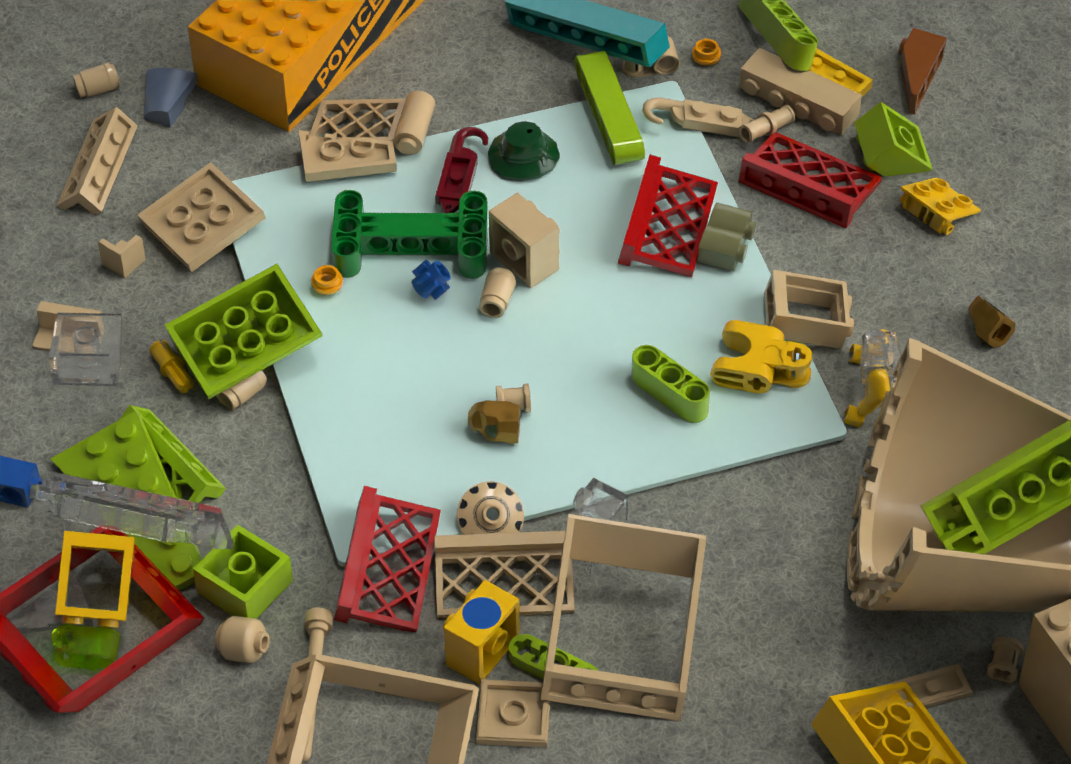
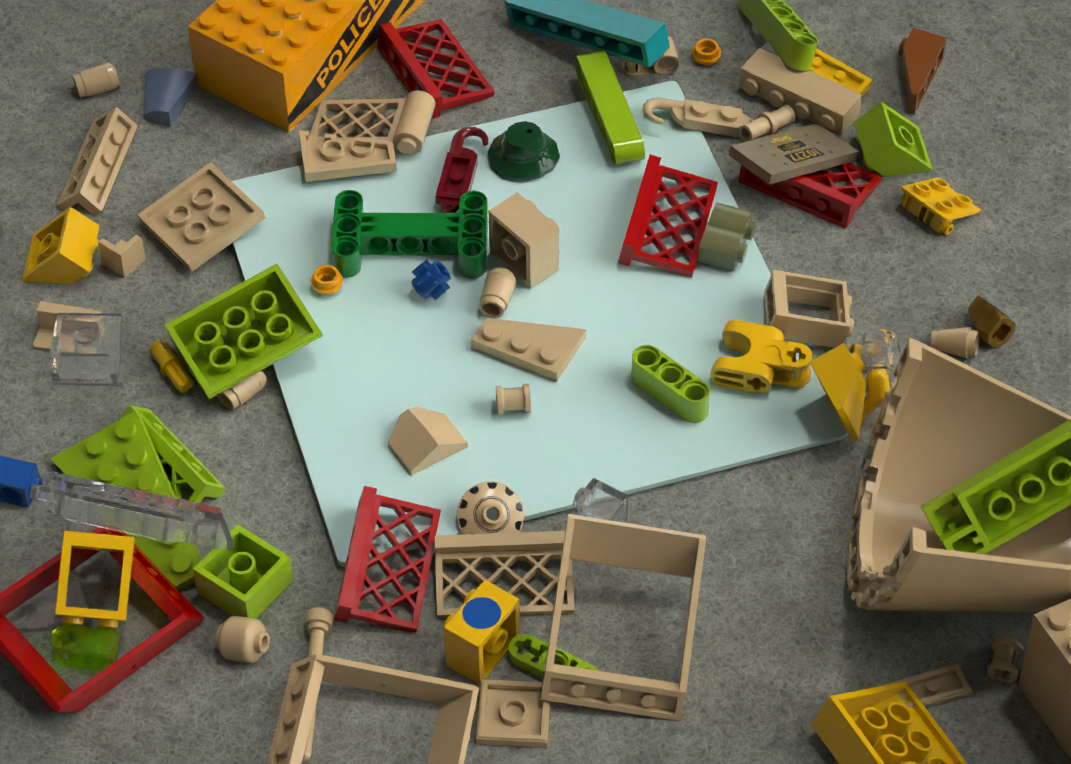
pearl gold rock [468,400,520,444] -> none
none -> yellow slope [22,207,100,284]
none -> red fence [377,19,495,120]
none -> tan slope [388,407,468,475]
none -> tan wing [471,318,586,382]
none -> dark tan tile [728,123,859,184]
none -> yellow slope [810,343,866,442]
none -> tan cone [930,327,979,359]

